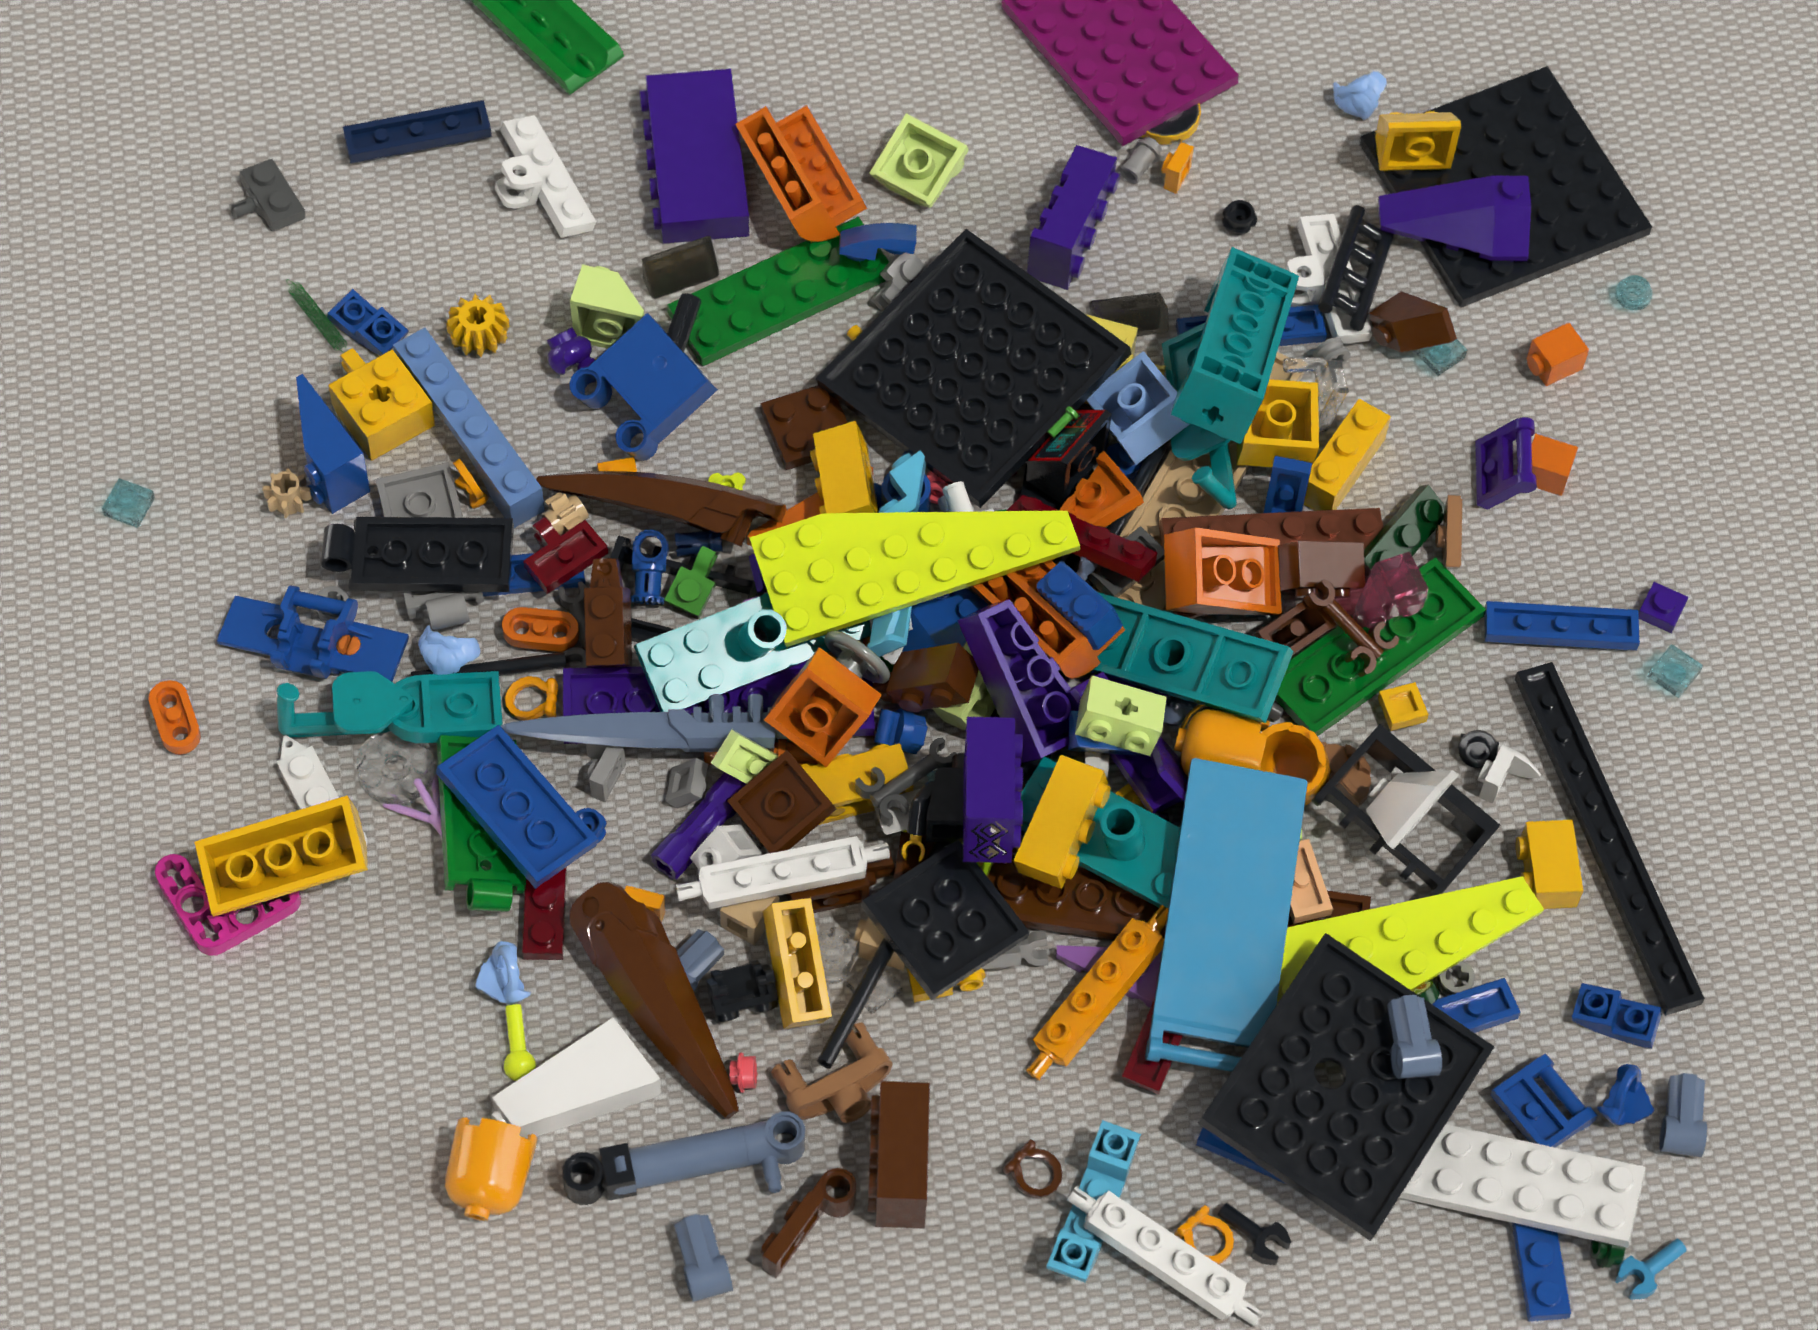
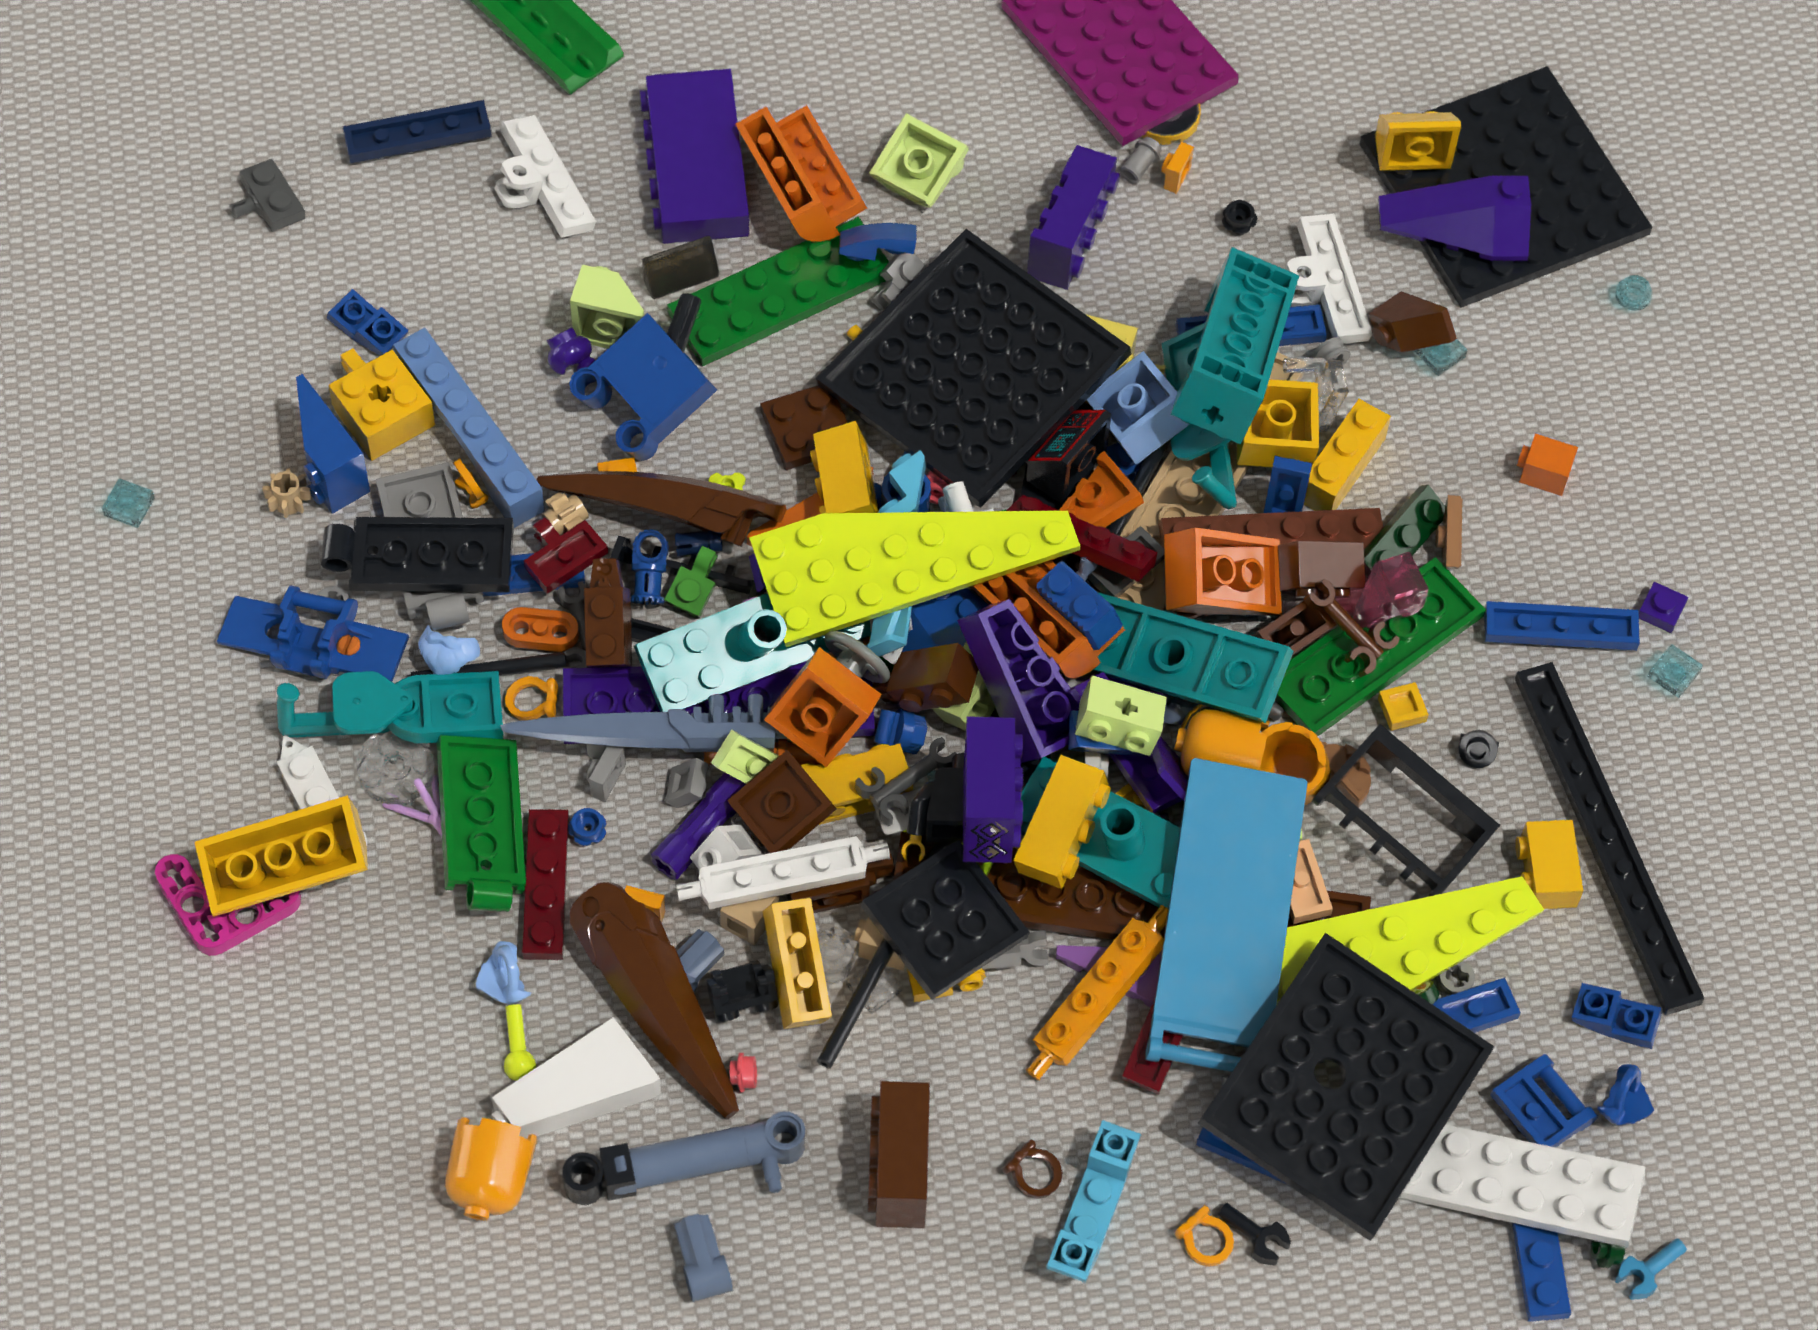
orange plate [149,680,201,754] -> none
green piece [286,279,348,353] -> none
blue plate [436,725,598,889] -> none
yellow gear [446,293,510,357] -> none
reddish brown plate [760,1168,857,1278] -> none
medium nougat connector [771,1022,893,1123] -> none
bright green piece [1047,406,1079,438] -> none
white plate [1067,1186,1263,1327] -> none
clear smoke slope [1089,292,1169,336] -> none
black bar [1318,205,1394,331] -> none
light blue piece [1333,71,1387,120] -> none
white slope [1366,770,1459,849] -> none
sand blue piece [1387,995,1442,1079] -> none
dark purple plate [1475,417,1537,510] -> none
white plate [1477,745,1541,803] -> none
orange brick [1527,322,1589,386] -> none
sand blue piece [1659,1073,1707,1158] -> none

